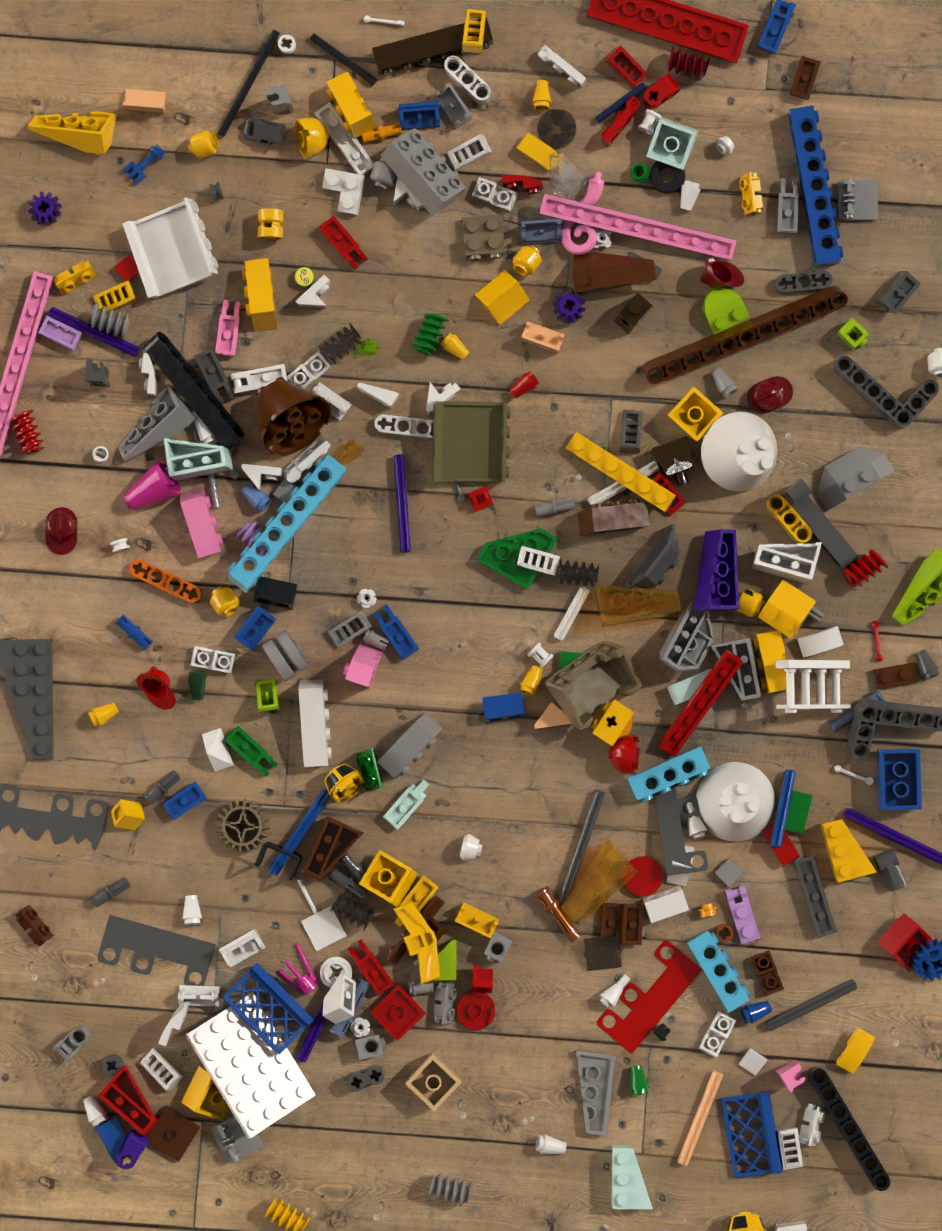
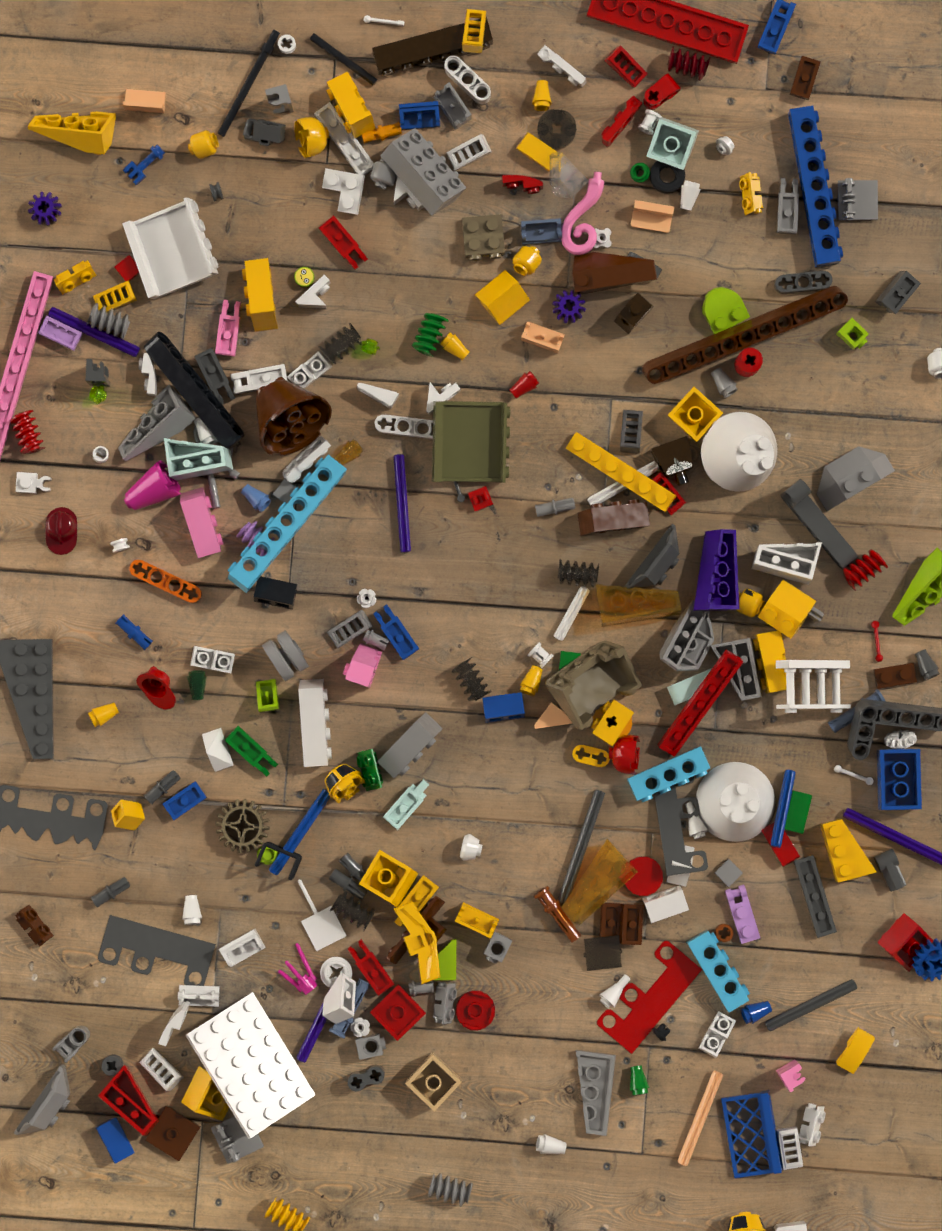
white cone [83,1095,108,1127] -> none
dark purple piece [116,1129,149,1169] -> none
yellow head [210,587,239,617] -> none
blue fence [222,963,314,1055] -> none
blue hinge [234,606,277,651] -> none
white slope [241,464,283,491] -> none
yellow wheel [257,208,284,241] -> none
reddish brown wedge [303,816,364,880] -> none
white hinge [311,382,352,421] -> none
white slope [472,177,518,212] -> none
red panel [472,964,493,993] -> none
green plate [476,528,558,590] -> none
white slope [516,546,560,576] -> none
bright pink plate [539,193,737,260] -> none
dark blue bar [595,82,647,124] -> none
light aqua wedge [611,1145,653,1209] -> none
light orange plate [698,904,717,918] -> none
dark red piece [700,258,744,290] -> none
white slope [739,1048,767,1076] -> none
dark red piece [747,376,793,414] -> none
reddish brown slope [751,950,784,997] -> none
yellow beam [766,494,812,544] -> none
white slope [797,626,844,658] -> none
black beam [808,1066,891,1191] -> none
dark grey beam [833,356,939,429] -> none
none -> light grey wedge [14,1064,70,1135]
none -> white plate [16,472,52,494]
none -> clear neon green plate [89,385,107,404]
none -> lime tile [257,846,278,865]
none -> clear smoke piece [451,657,492,701]
none -> yellow beam [572,745,610,767]
none -> light nougat panel [631,200,674,233]
none -> red piece [734,348,763,377]
none -> white gear [884,729,917,749]

